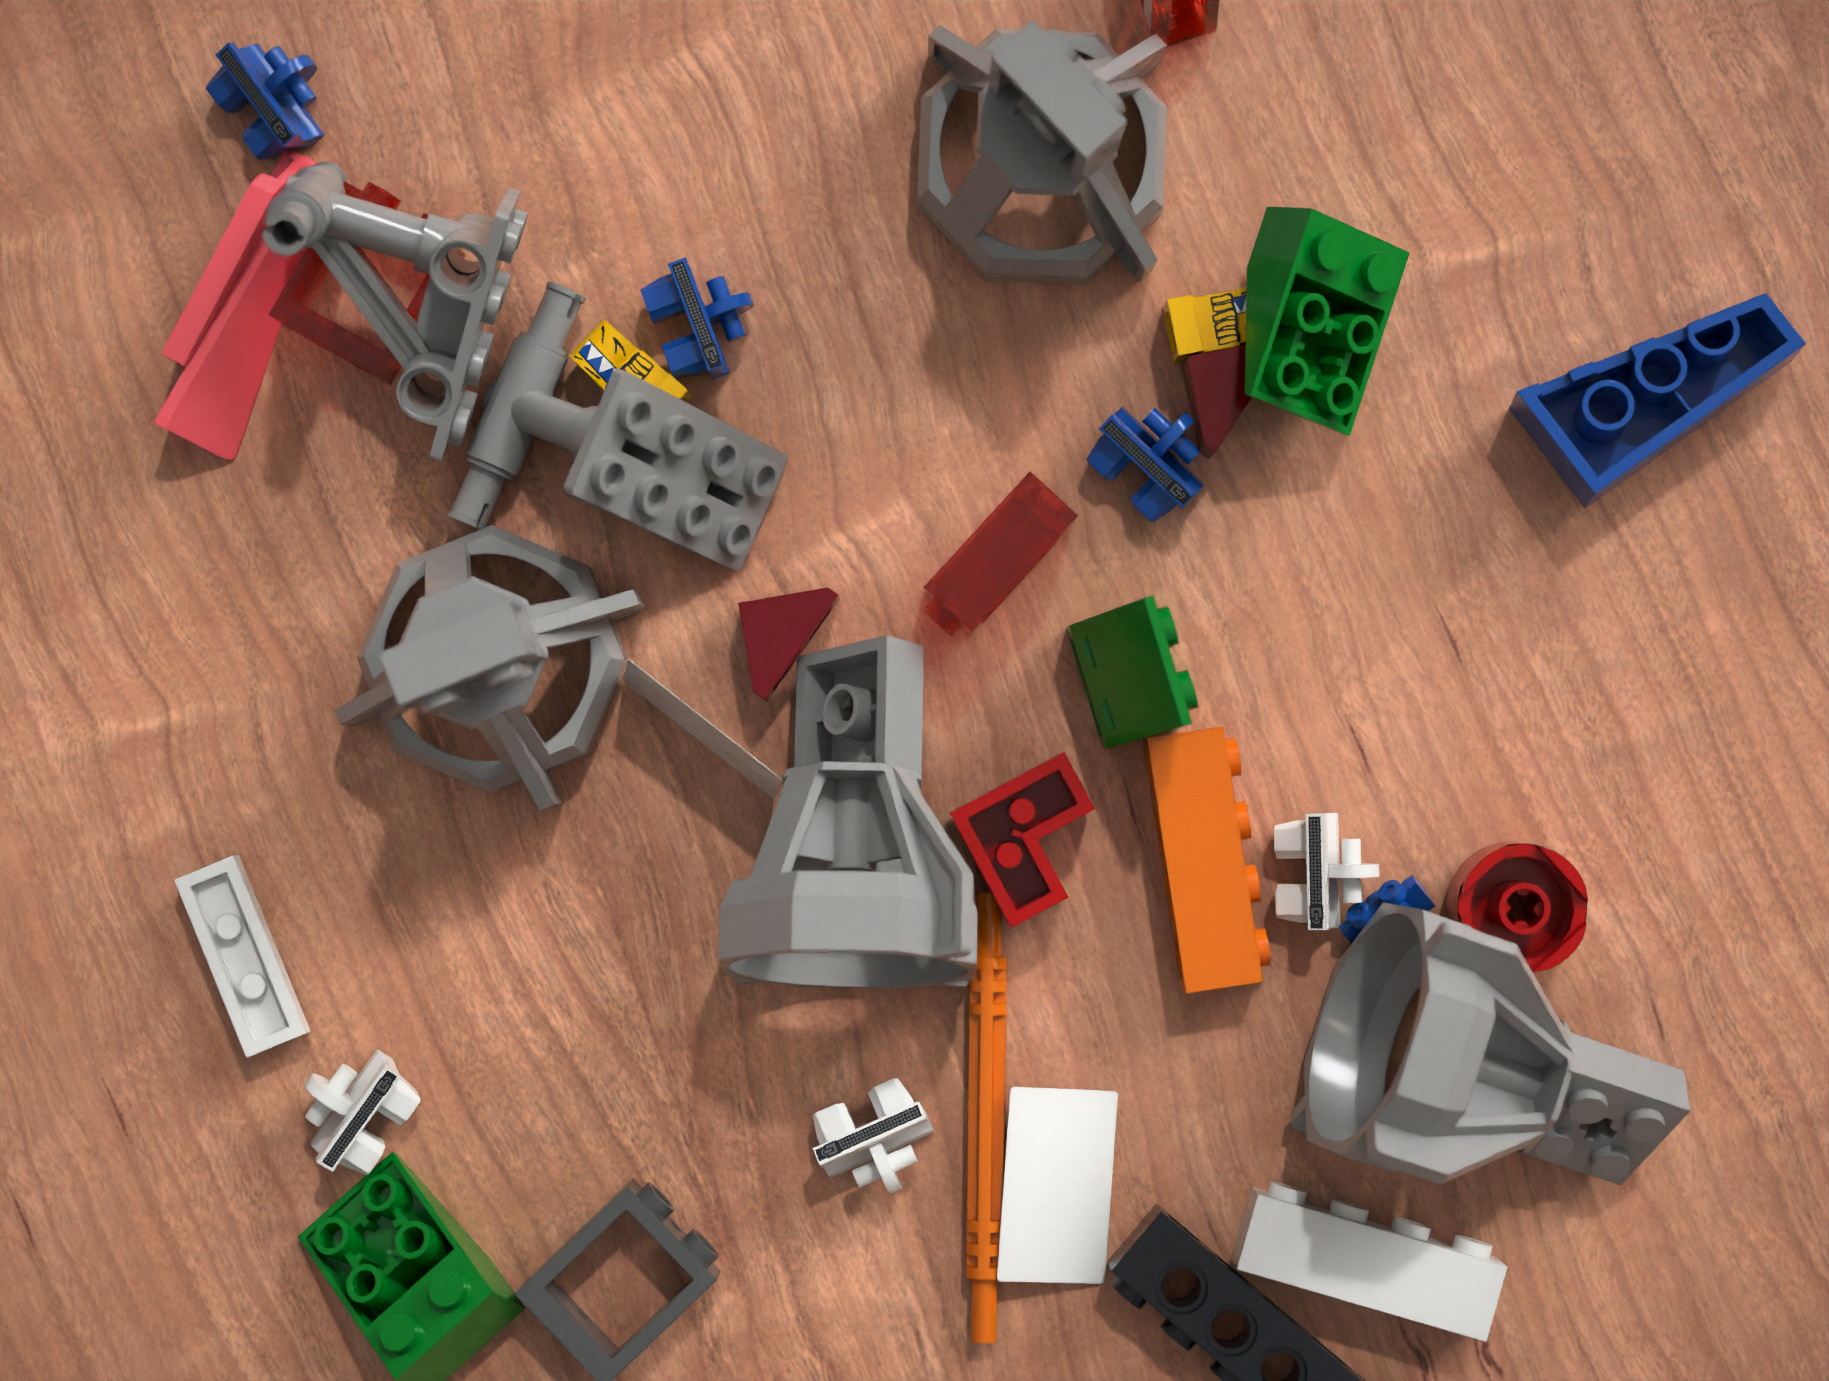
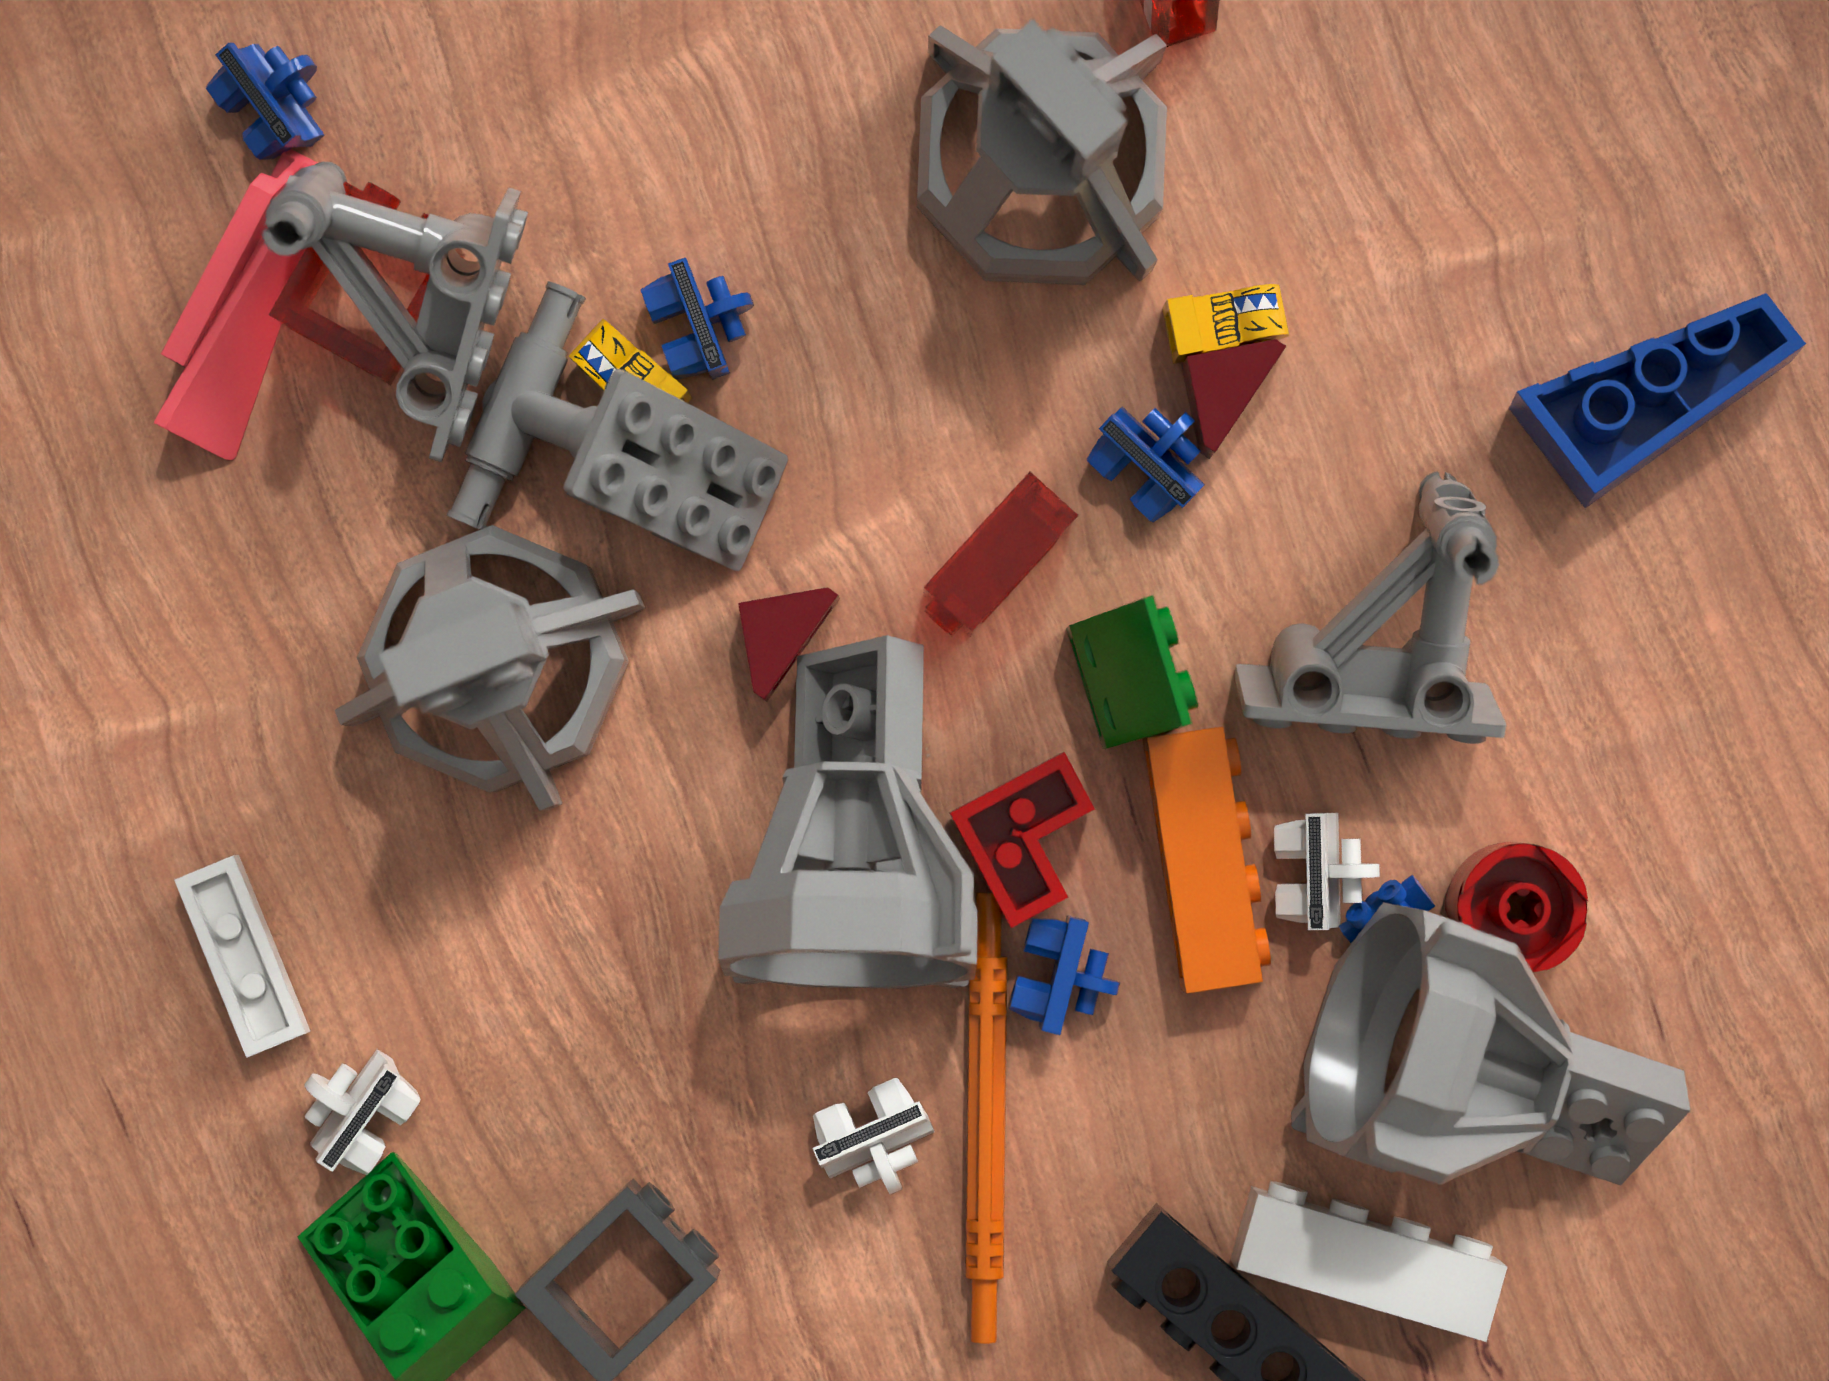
white sticker [623,659,783,799] -> none
white sticker [997,1087,1118,1284] -> none
green slope [1245,207,1410,436] -> none
none -> blue hips [1008,915,1120,1035]
none -> light grey plate [1235,472,1506,744]

